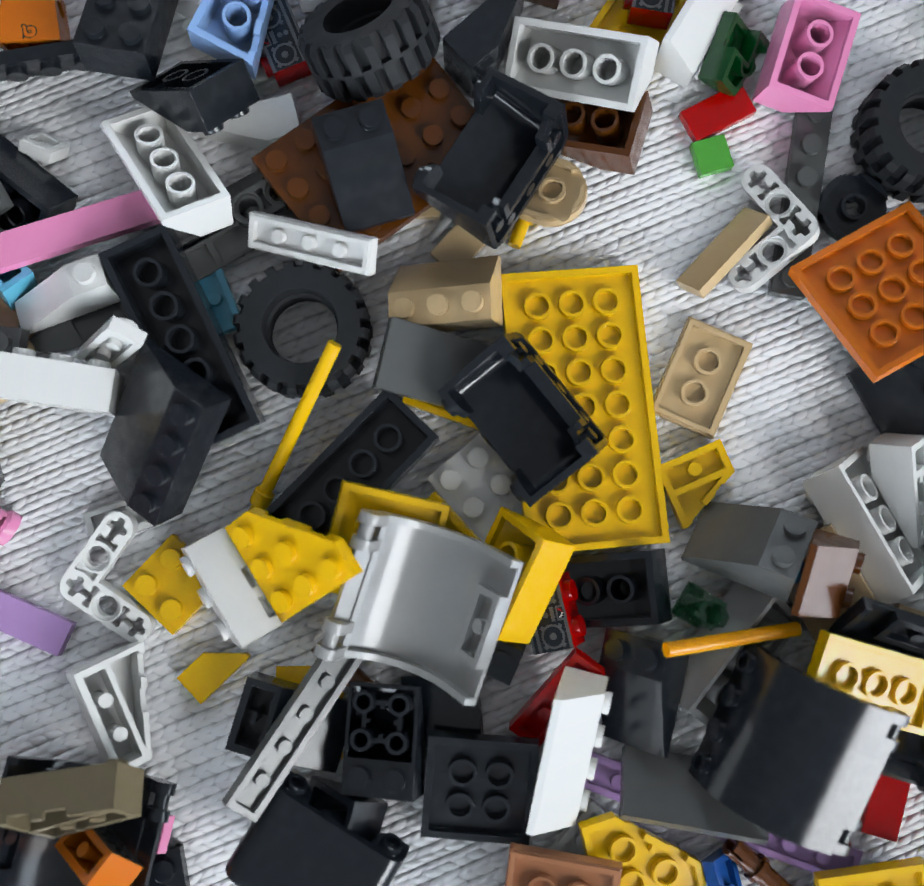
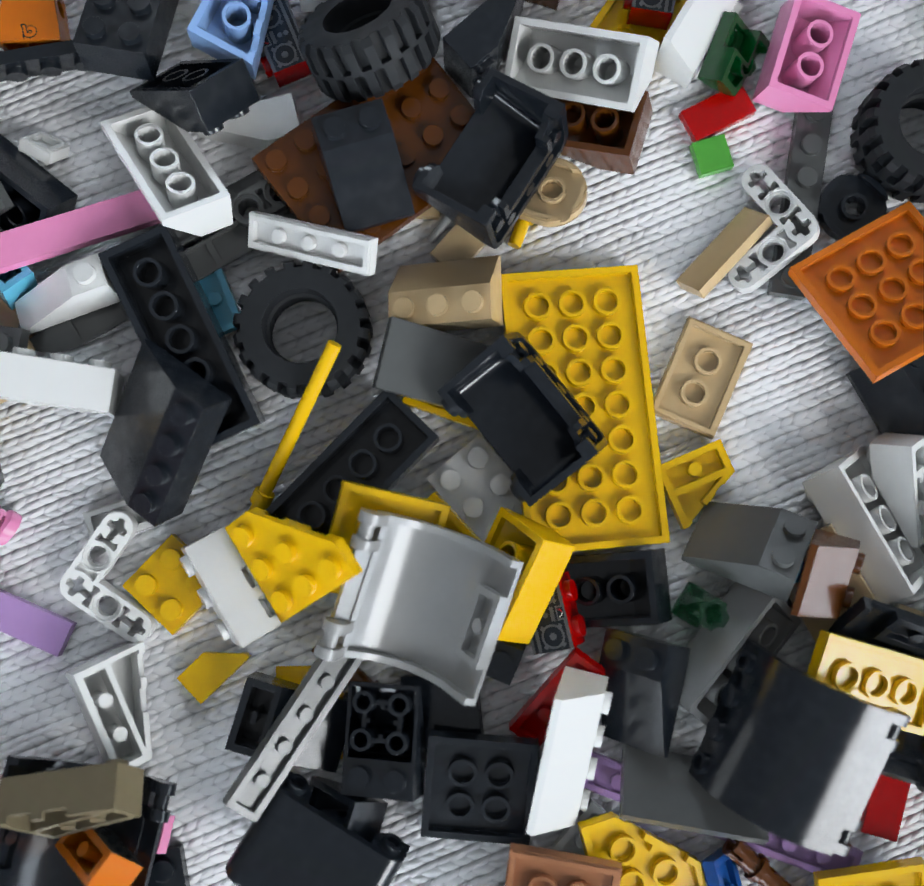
white plate [75,315,148,369] -> none
light orange bar [662,621,802,658] -> none

